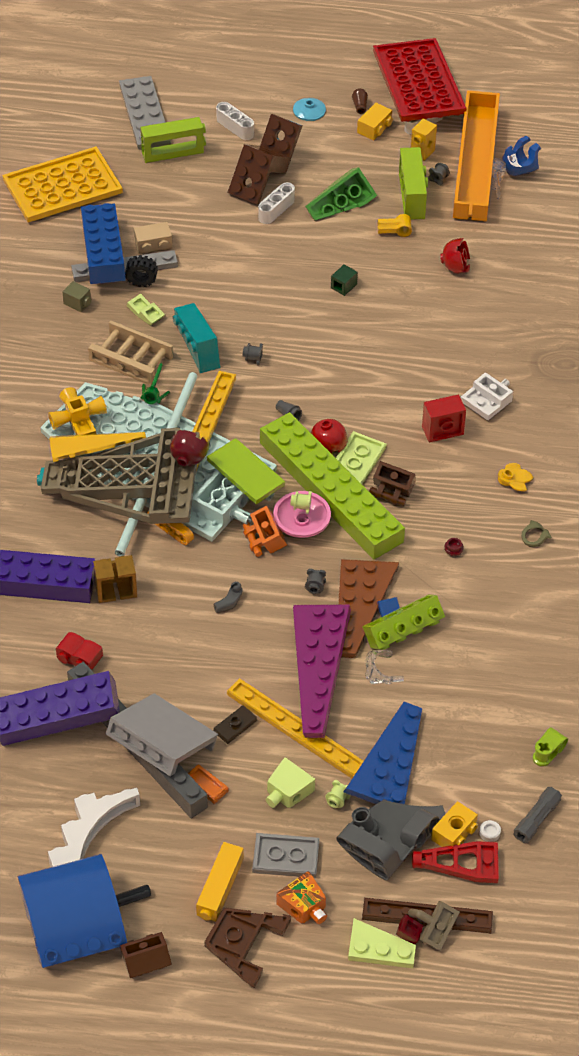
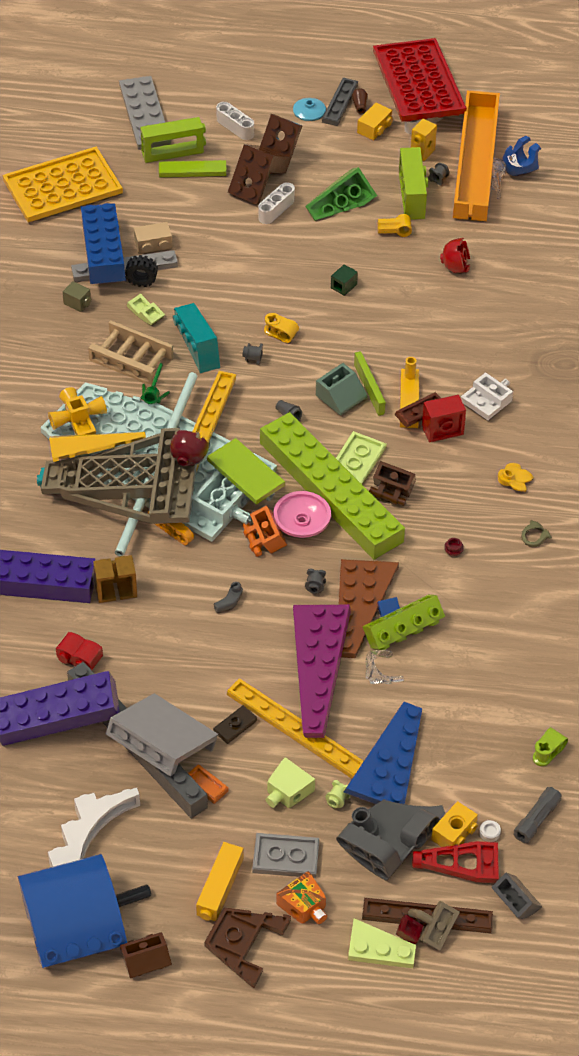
yellowish green brick [290,491,312,514] -> none
red cylinder [311,419,348,455] -> none
none -> lime tile [159,160,227,178]
none -> yellow piece [264,313,299,343]
none -> sand green slope [316,363,367,416]
none -> dark grey tile [322,78,358,126]
none -> lime tile [354,351,386,416]
none -> copper tile [395,392,441,428]
none -> yellow piece [400,357,419,428]
none -> dark grey brick [491,872,543,919]

